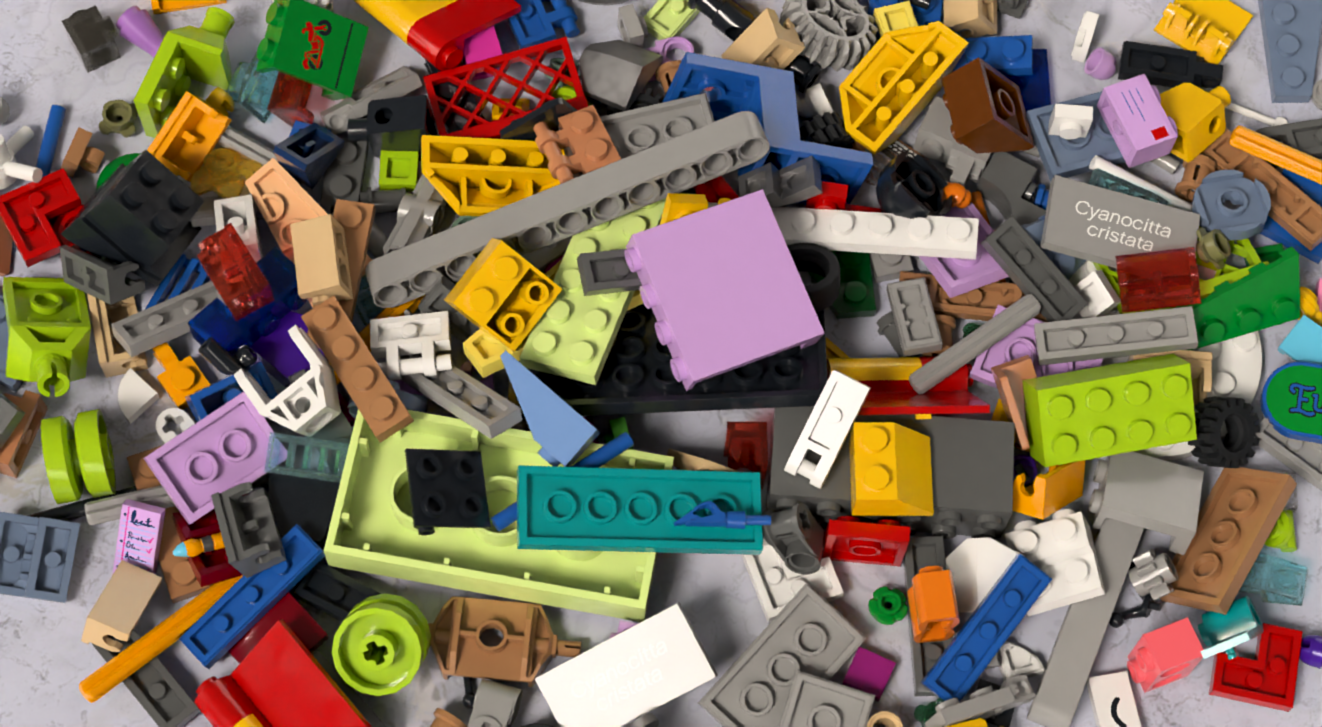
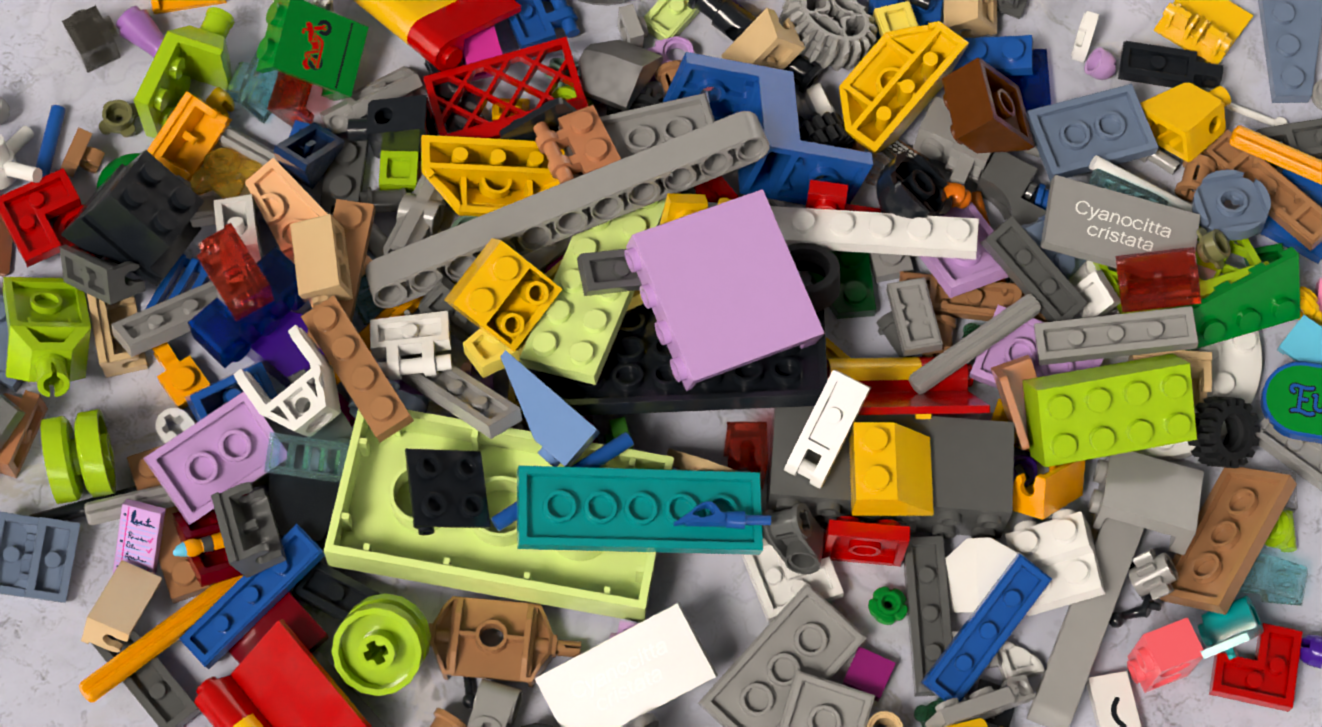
white tile [118,368,159,424] -> none
black arm [198,337,257,375] -> none
flat silver slope [738,156,823,208] -> none
orange brick [907,566,960,643] -> none
white plate [1048,104,1093,139] -> none
lavender brick [1097,74,1178,168] -> none

